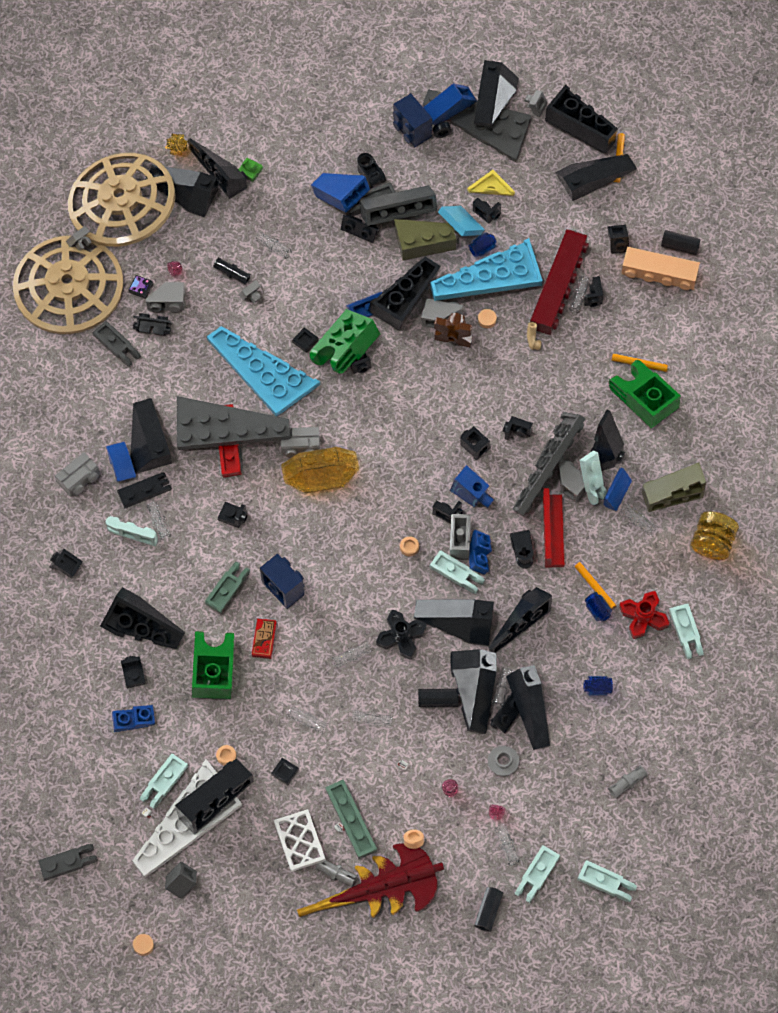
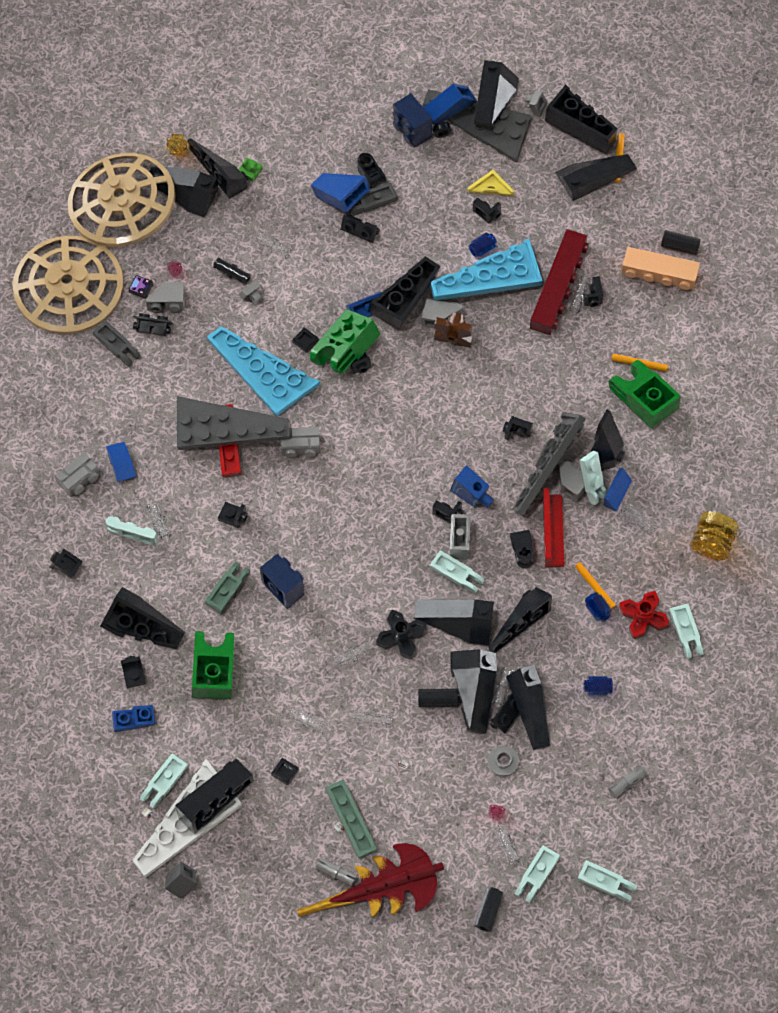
dark grey hinge [38,844,98,881] -> none
light grey tile [66,226,91,251] -> none
black hinge [117,472,172,509] -> none
black wedge [130,398,172,474] -> none
light nougat tile [133,934,154,956] -> none
light nougat tile [216,745,236,766] -> none
tile [252,618,277,659] -> none
white window [274,809,326,872] -> none
clear yellow wedge [281,447,359,493] -> none
dark grey brick [359,185,437,226] -> none
olive wedge [394,219,456,261] -> none
light nougat tile [400,537,419,557] -> none
light nougat tile [404,830,424,849] -> none
medium azure tile [438,206,485,236] -> none
clear pink hinge [442,779,459,797] -> none
black brick [460,426,490,461] -> none
blue slope [469,530,492,574] -> none
light nougat tile [478,309,497,328] -> none
tan arm [527,322,542,350] -> none
black bracket [607,224,629,254] -> none
olive wedge [641,462,706,512] -> none

